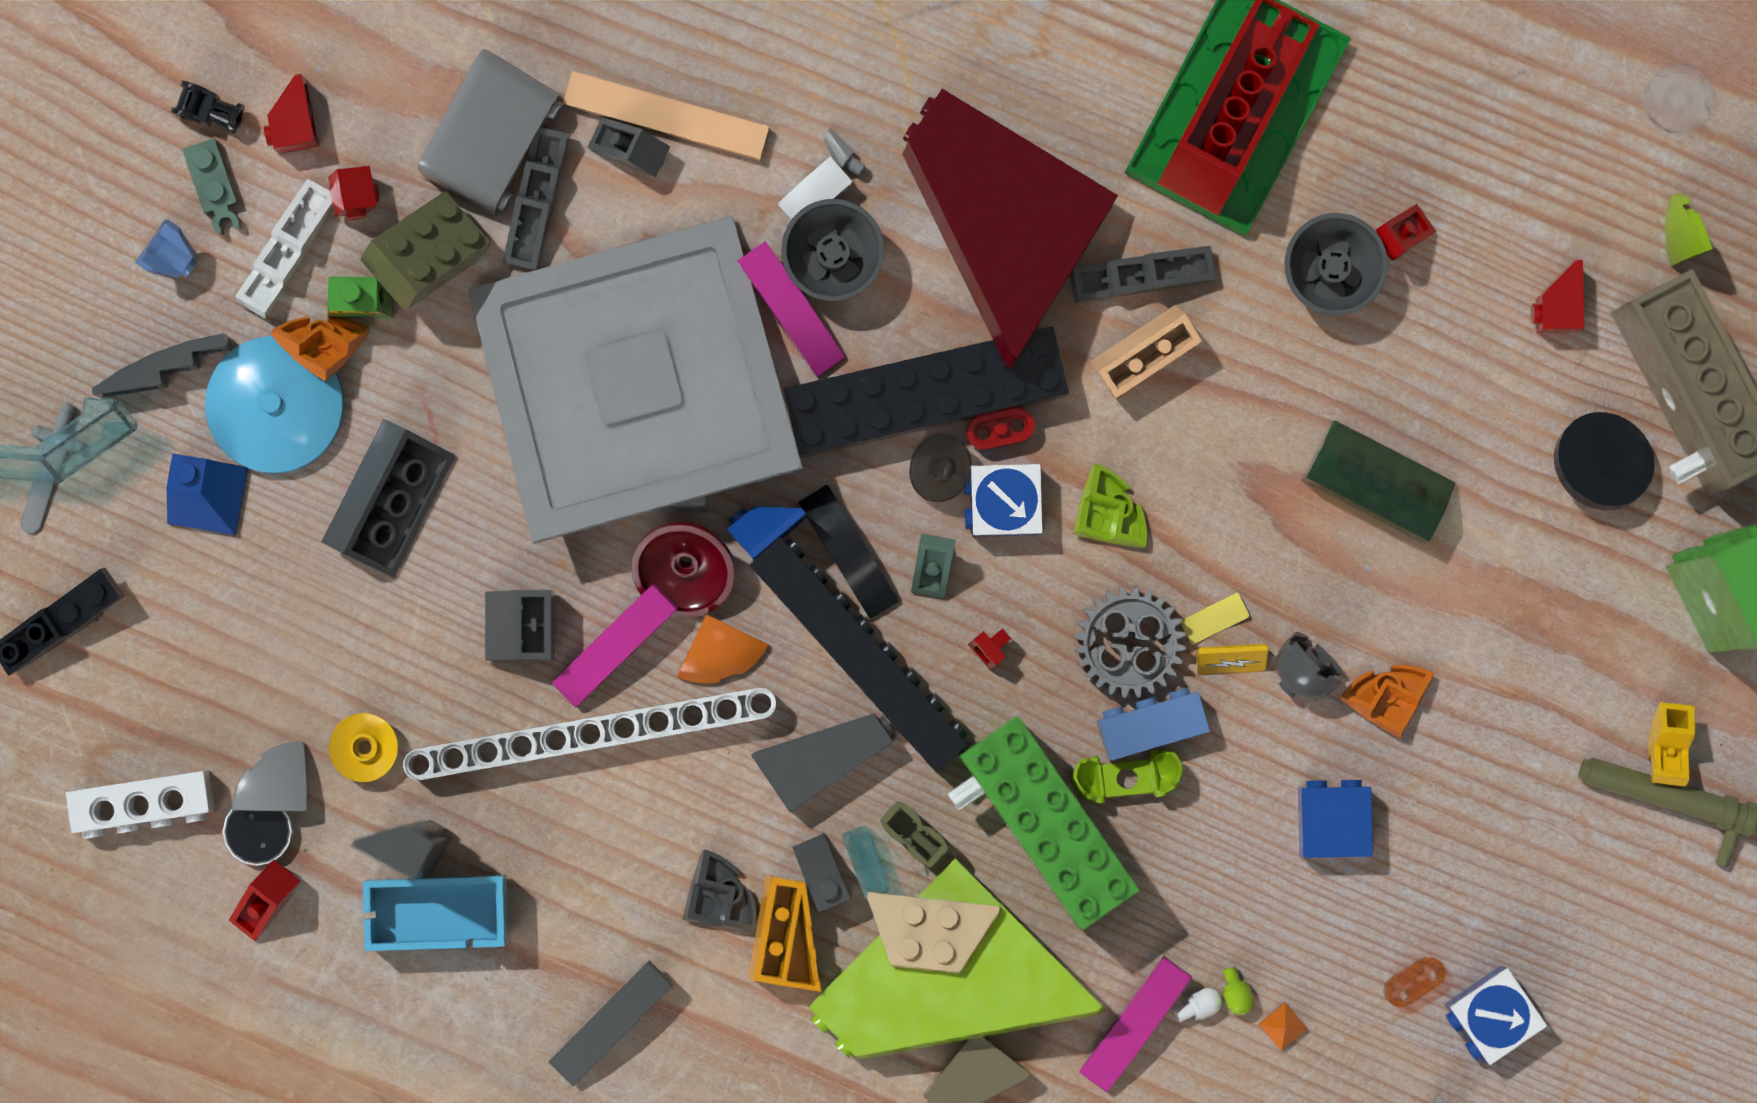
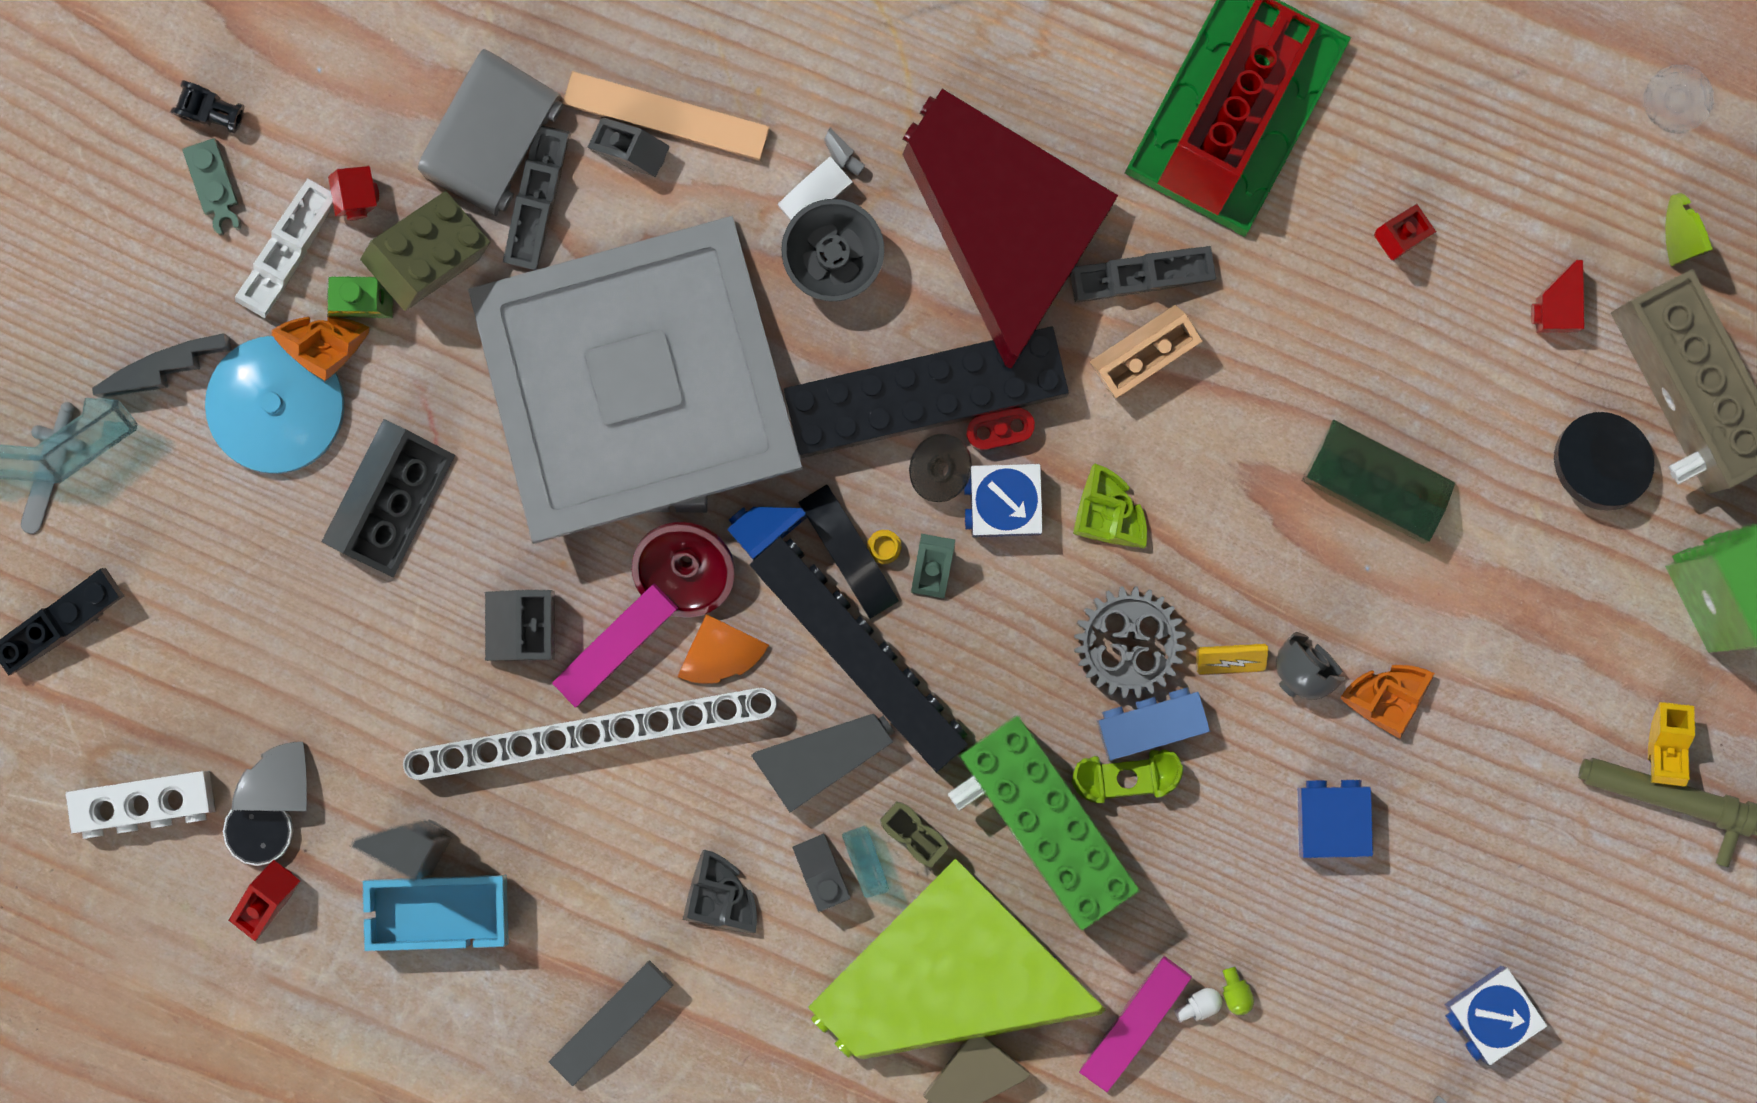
medium blue brick [135,219,198,279] -> none
blue slope [166,453,248,535] -> none
red slope [264,74,319,154] -> none
yellow dish [329,713,398,782] -> none
dark pink slope [737,241,845,377] -> none
light orange wedge [748,874,821,992] -> none
tan wing [867,892,1002,974] -> none
red tile [968,628,1012,670] -> none
light yellow sticker [1180,593,1249,645] -> none
orange slope [1259,1002,1307,1051] -> none
dark grey piece [1284,213,1388,316] -> none
clear orange beam [1383,956,1445,1007] -> none
none -> yellow plate [867,530,901,564]

